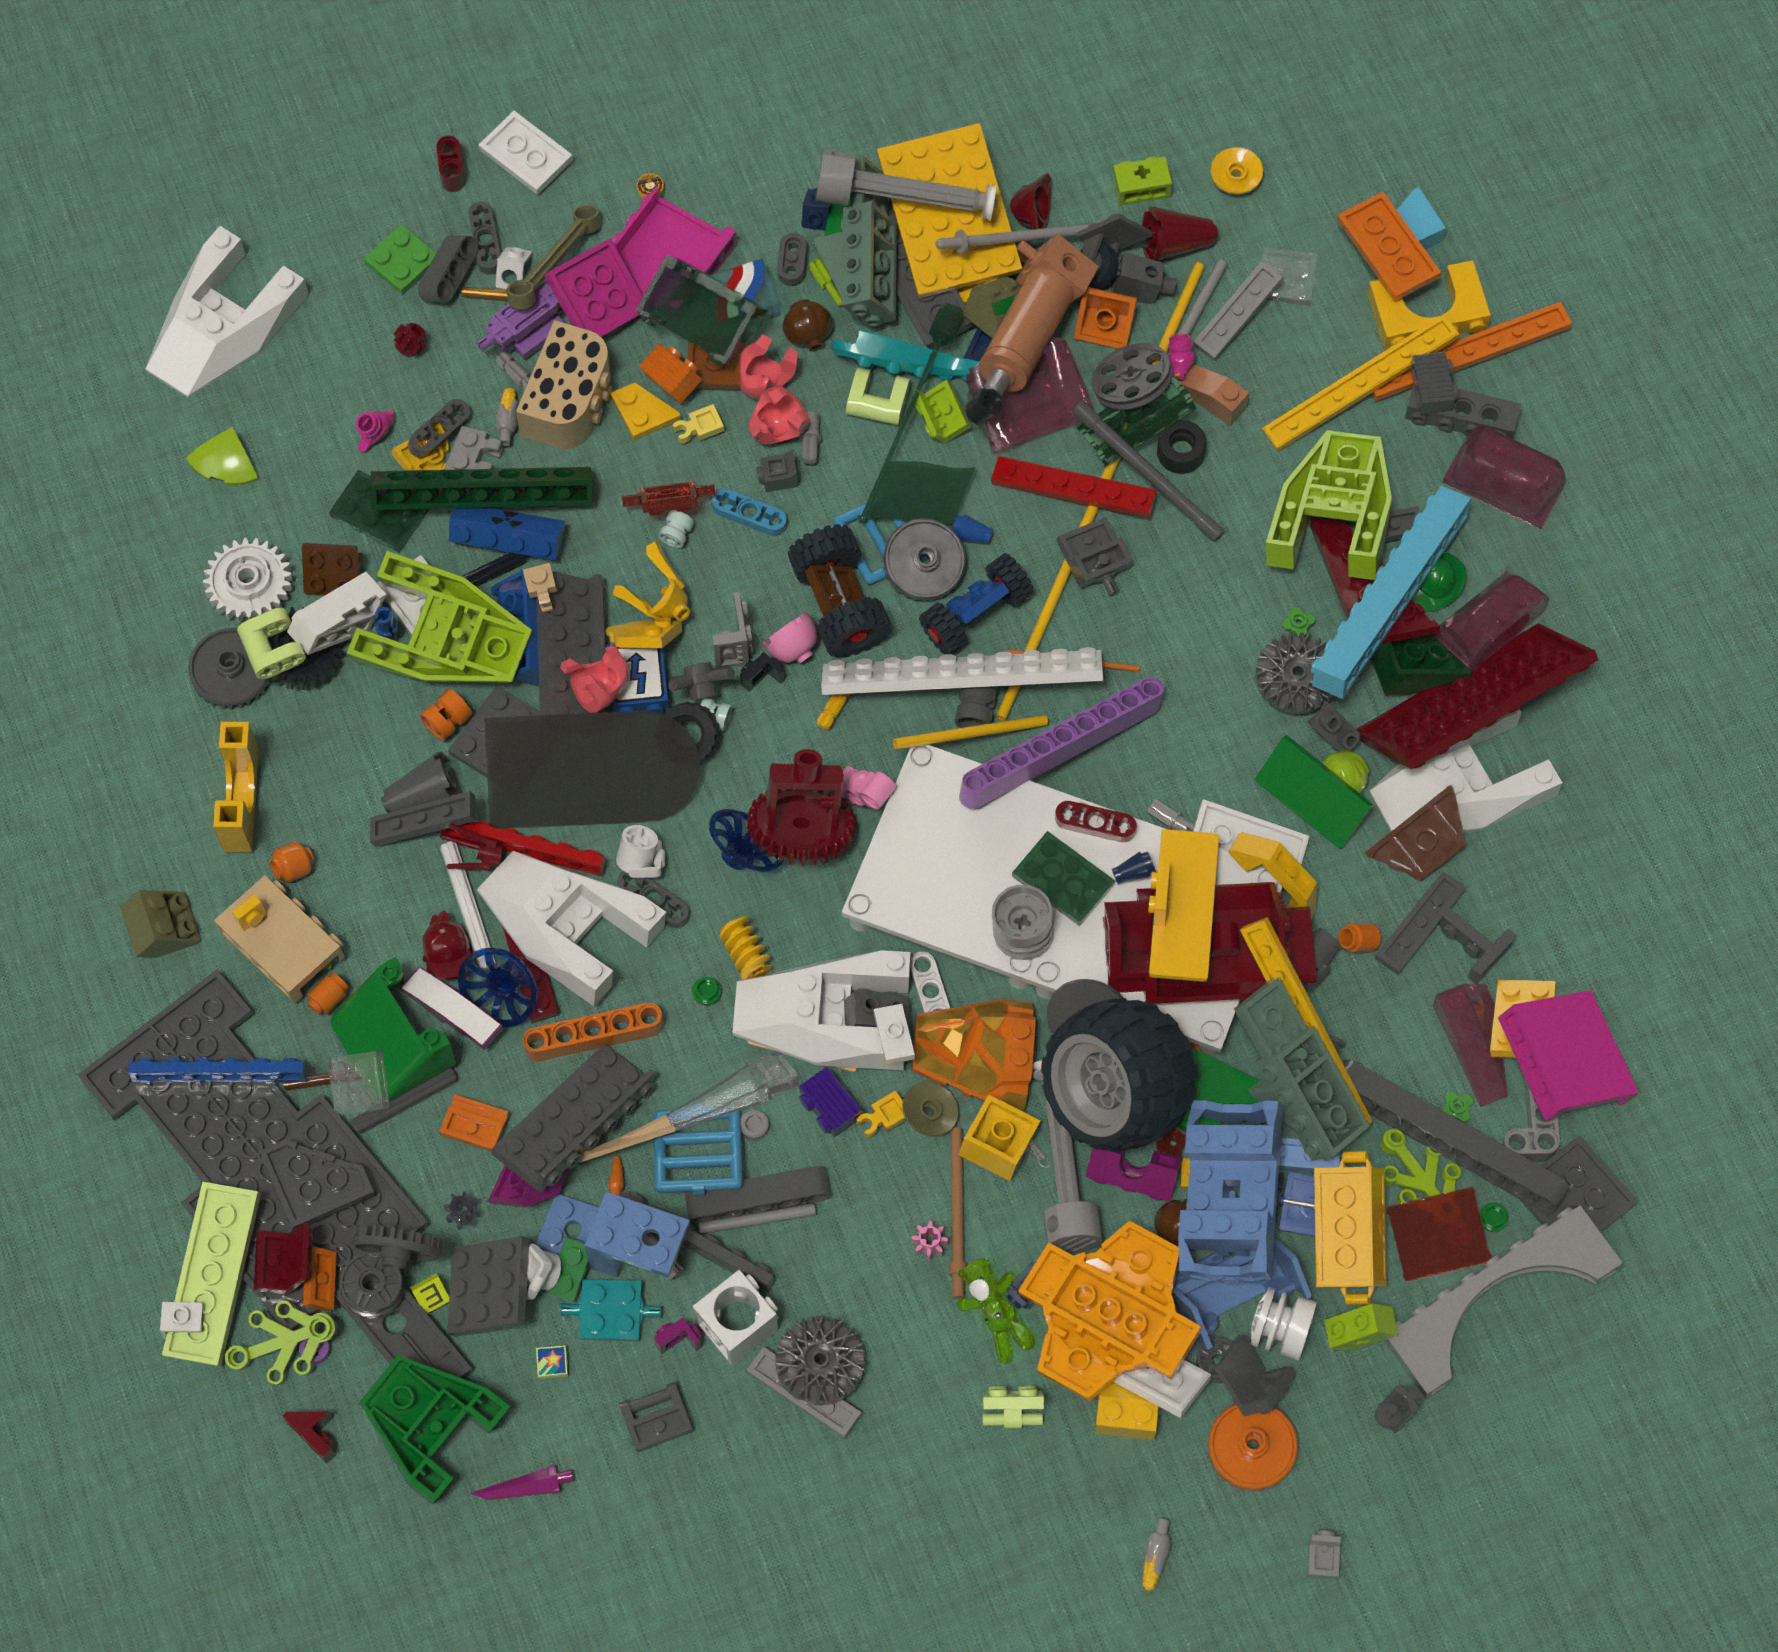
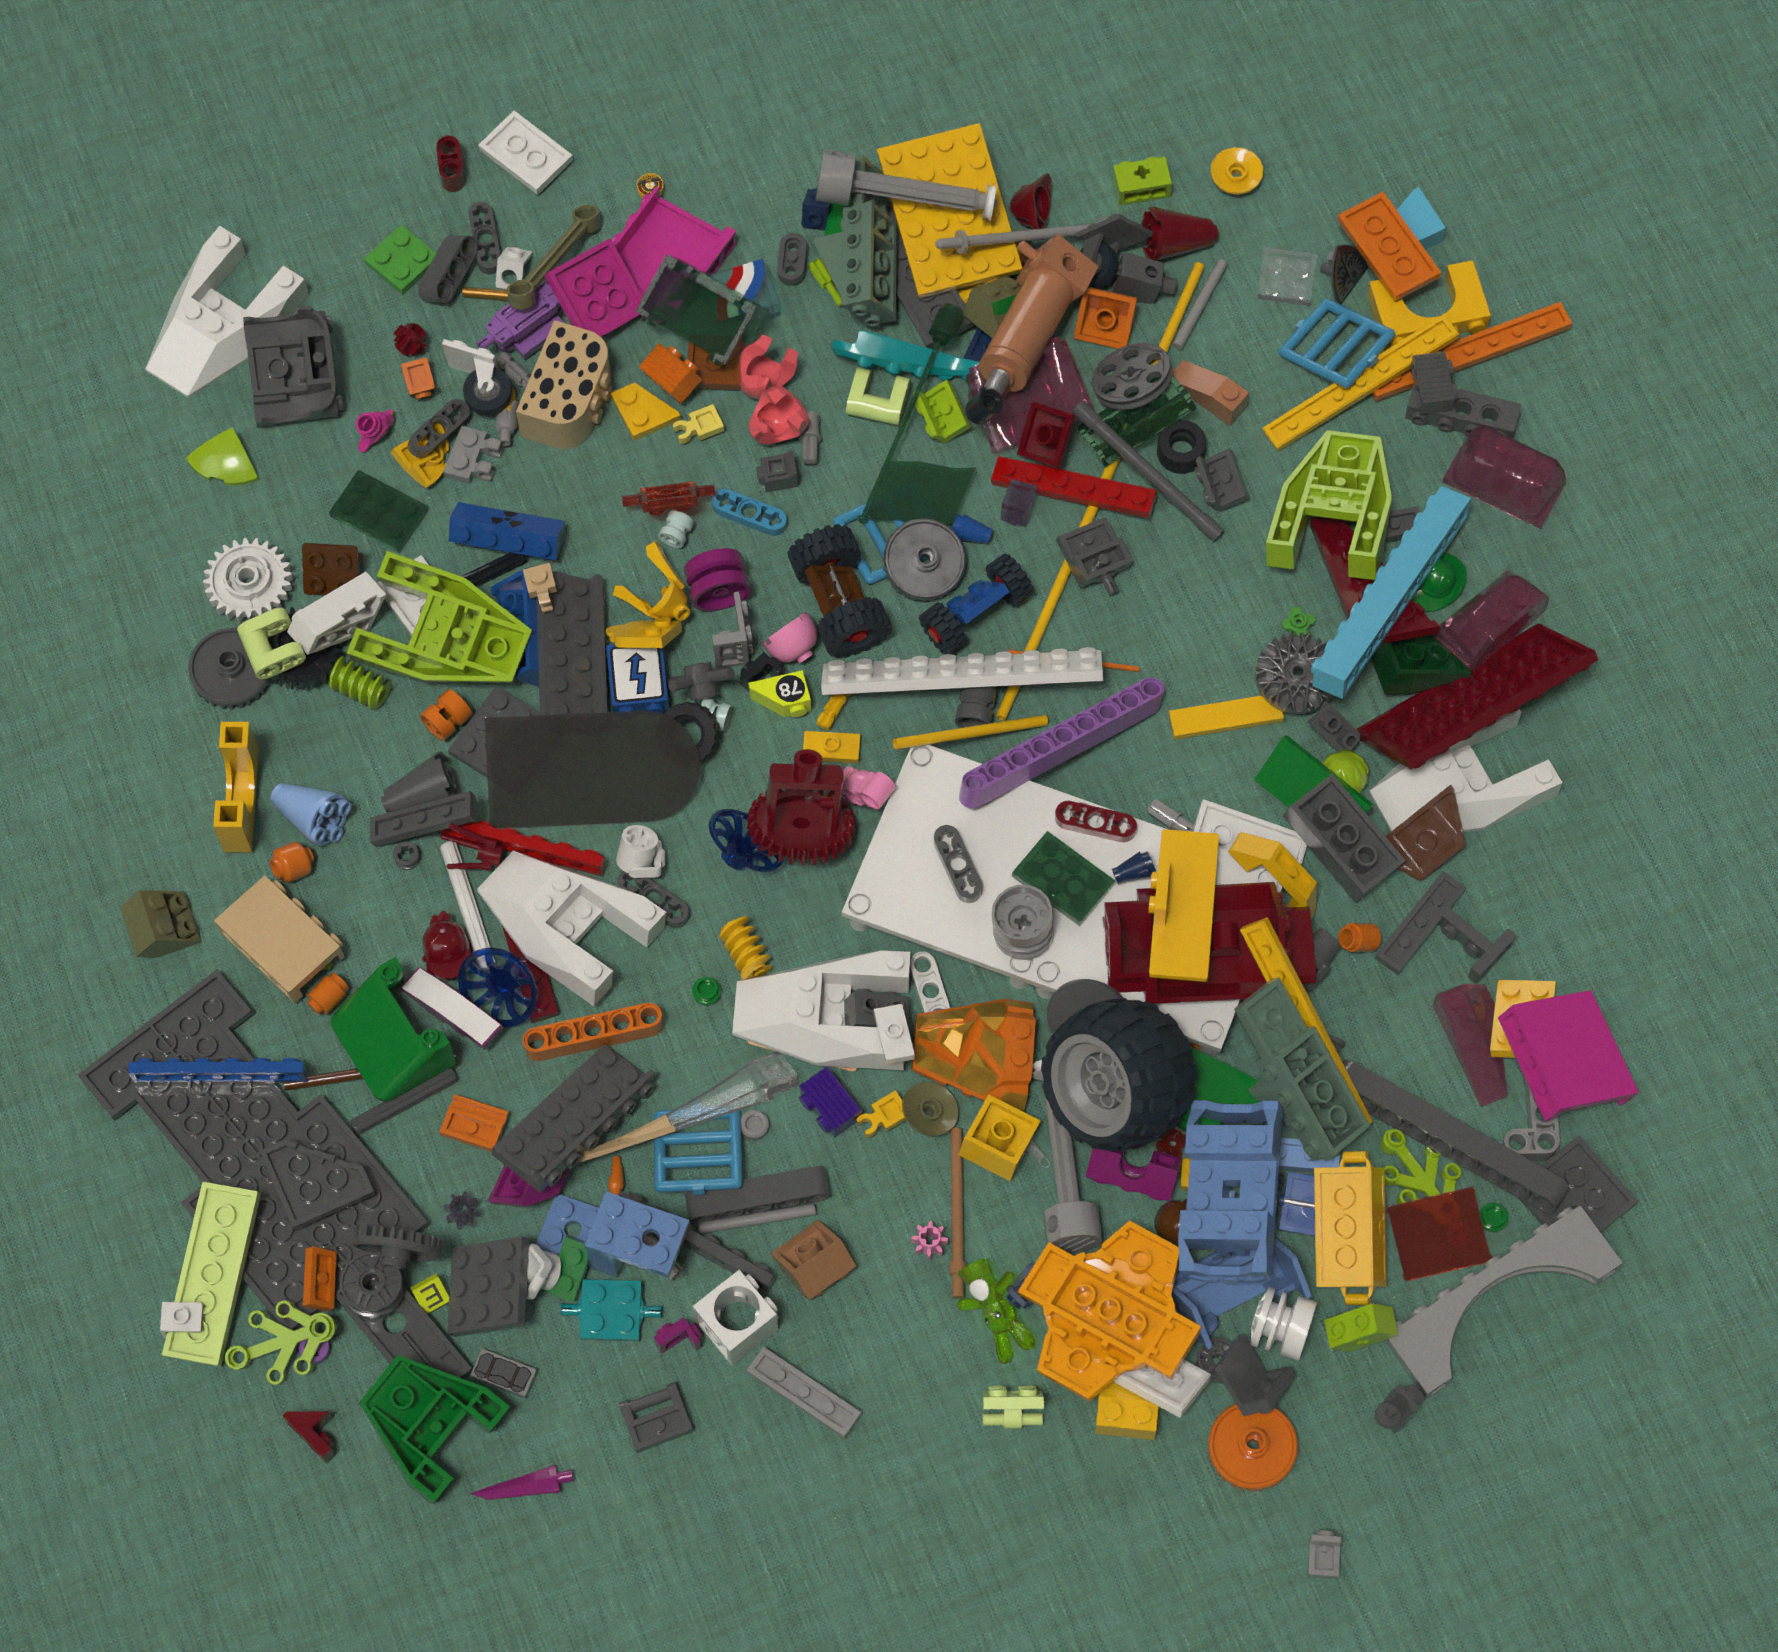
yellow plate [232,894,267,931] -> none
dark red bracket [254,1223,313,1294] -> none
clear plate [327,1050,390,1115] -> none
dark green brick [370,467,592,510] -> none
blue pin [374,607,399,642] -> none
tile [536,1345,568,1379] -> none
coral piece [560,646,629,713] -> none
flat silver wheel [775,1315,865,1405] -> none
reddish brown plant [782,299,833,351] -> none
light grey piece [1142,1518,1170,1591] -> none
dark pink animal [1168,334,1195,380] -> none
light grey plate [1193,261,1283,361] -> none
bright green plate [1442,1091,1473,1122] -> none
none -> dark grey piece [243,305,343,428]
none -> light blue cone [271,783,352,846]
none -> lime piece [329,656,392,710]
none -> dark grey bush [393,842,420,870]
none -> orange bracket [401,357,436,399]
none -> plate [442,339,512,416]
none -> tile [470,1349,537,1399]
none -> magenta wheel [684,548,751,612]
none -> neon yellow slope [748,670,811,717]
none -> medium nougat slope [770,1220,856,1300]
none -> yellow plate [803,731,860,763]
none -> dark grey beam [934,825,982,903]
none -> clear purple bracket [1000,479,1037,527]
none -> dark red slope [1017,402,1075,468]
none -> yellow tile [1168,696,1284,740]
none -> dark grey bracket [1195,448,1249,512]
none -> dark azure bar [1279,298,1395,388]
none -> dark grey slope [1283,774,1406,903]
none -> shield [1320,244,1368,305]

